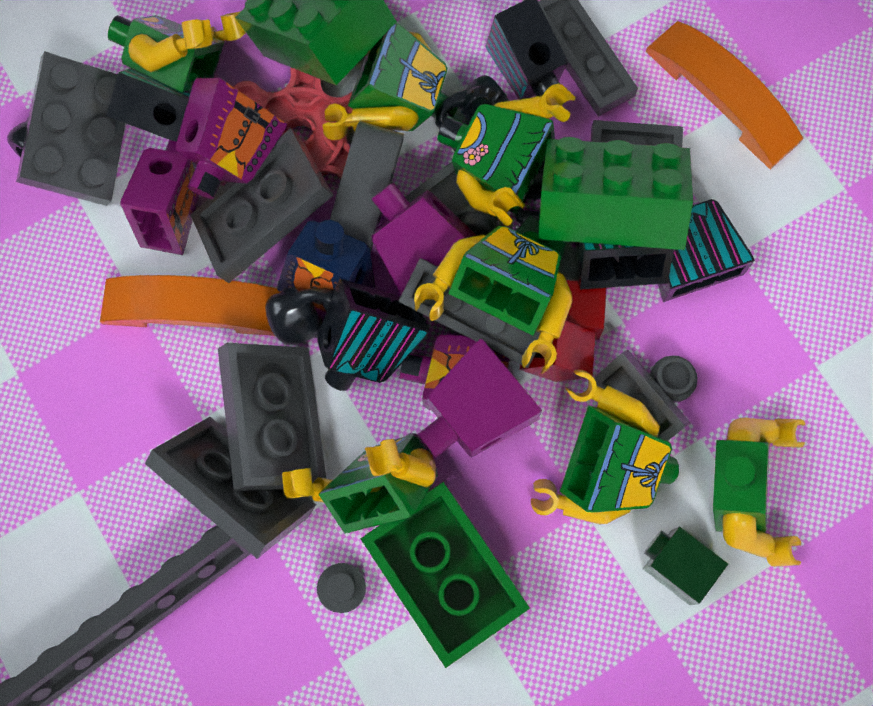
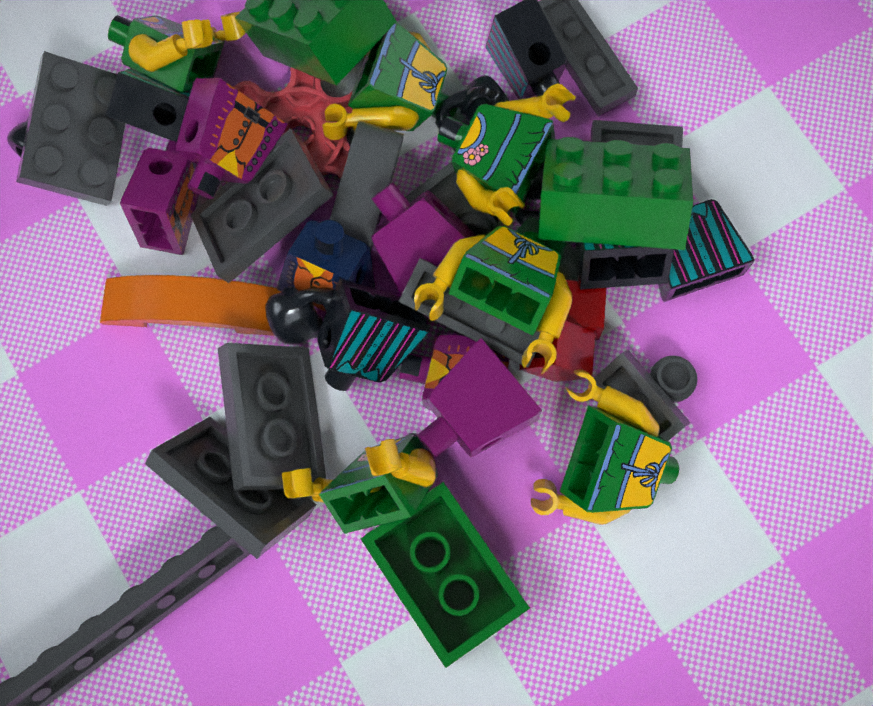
dark grey plate [317,563,366,613] -> none
dark green brick [643,526,728,605] -> none
orange slope [646,21,804,170] -> none
torso [713,417,805,567] -> none

